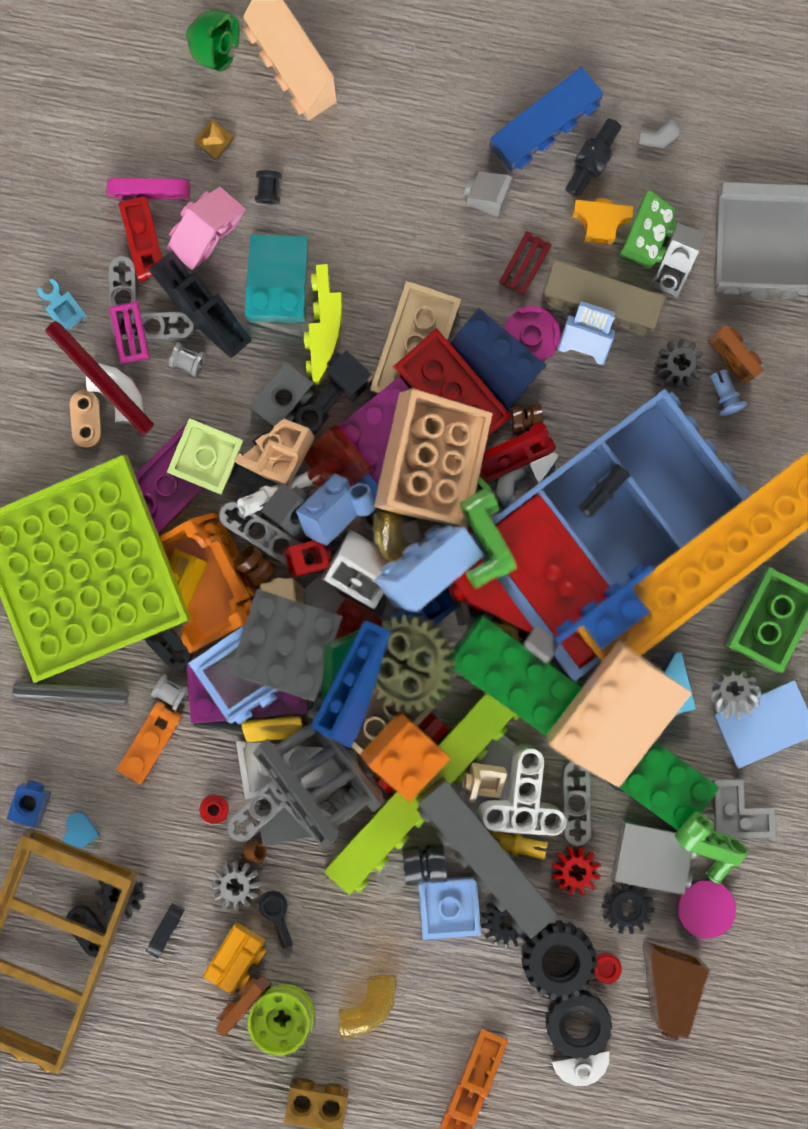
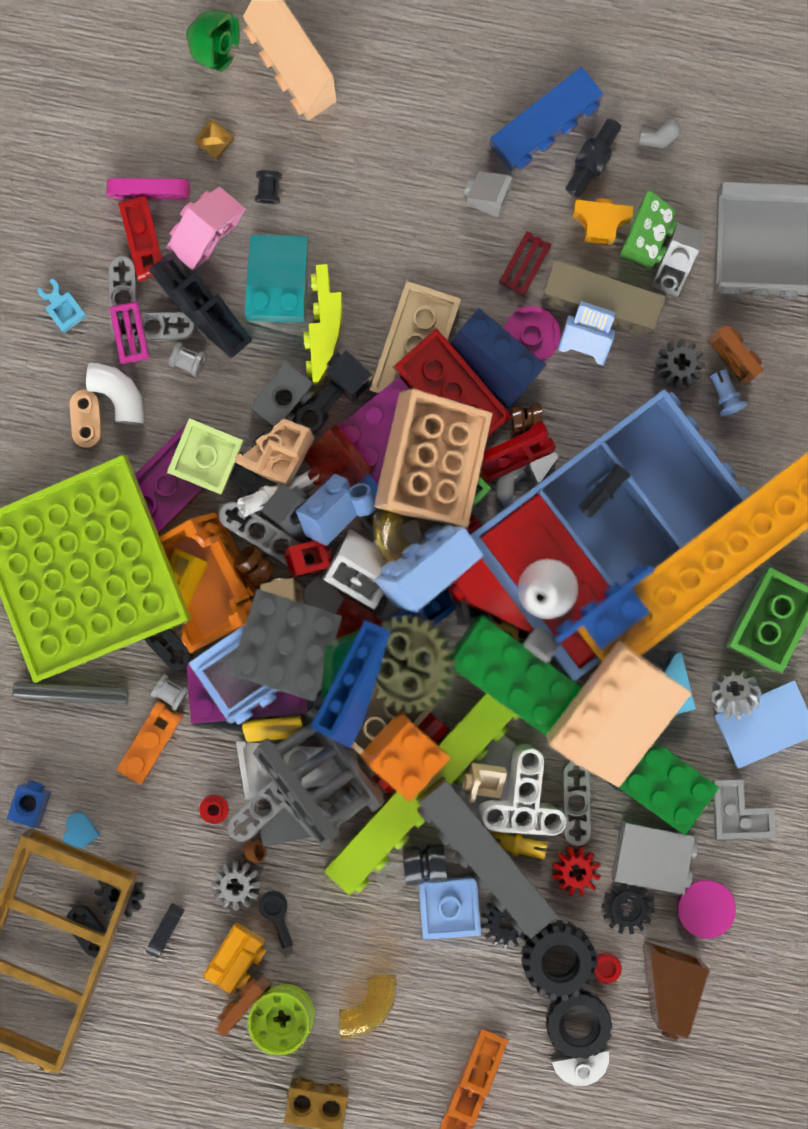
dark red axle [45,321,154,435] -> none
bright green beam [460,488,516,589] -> none
bright green beam [675,812,749,884] -> none
none -> white cone [518,560,578,619]

